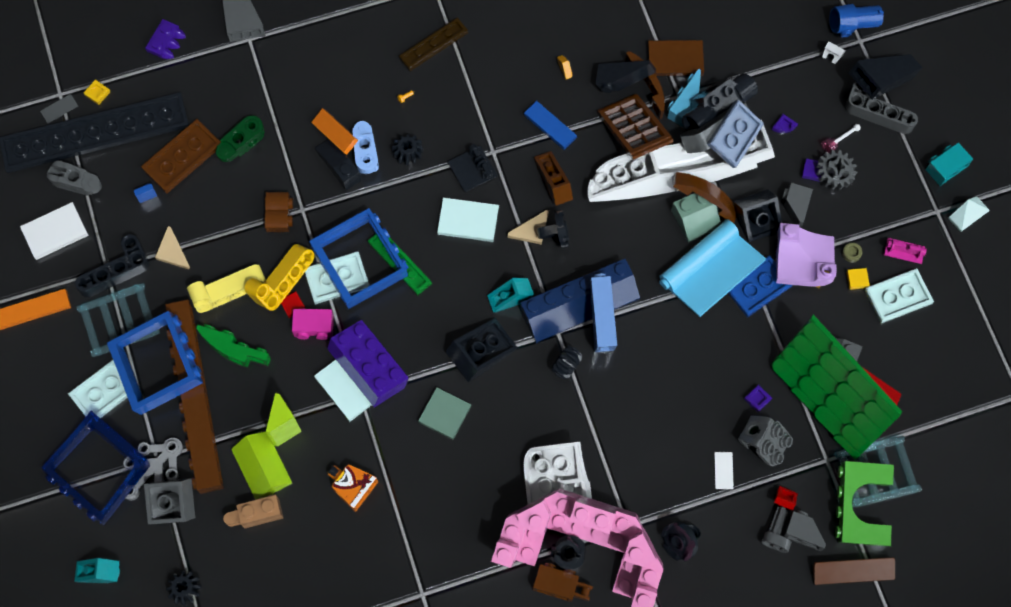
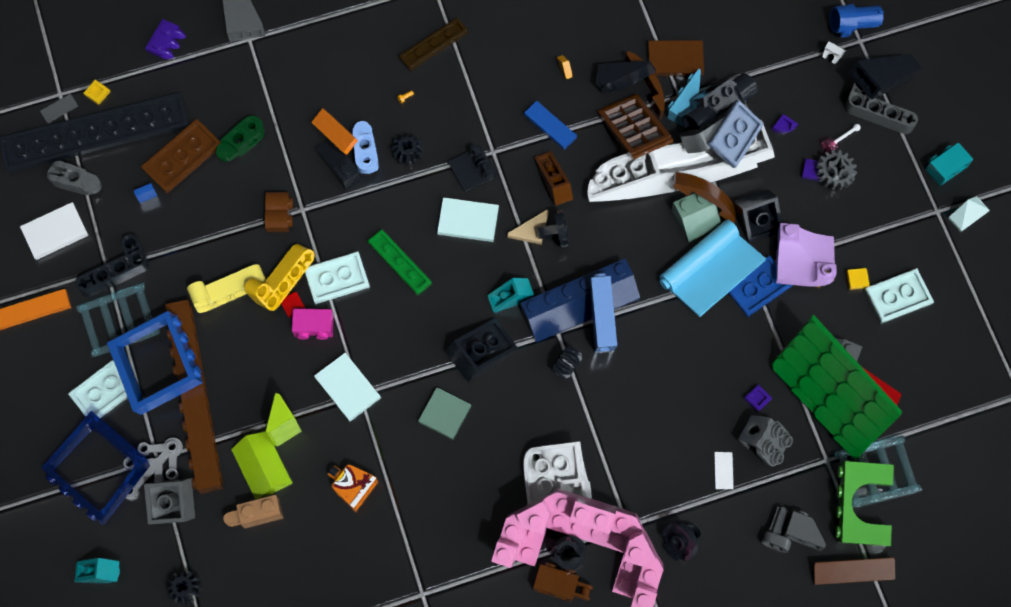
tan tile [155,226,190,270] -> none
green slope [196,324,271,368] -> none
blue window [309,208,409,309] -> none
dark purple brick [327,320,409,408] -> none
red plate [774,486,798,510] -> none
dark grey slope [782,183,813,228] -> none
olive tile [842,243,862,263] -> none
dark pink hinge [884,238,927,264] -> none

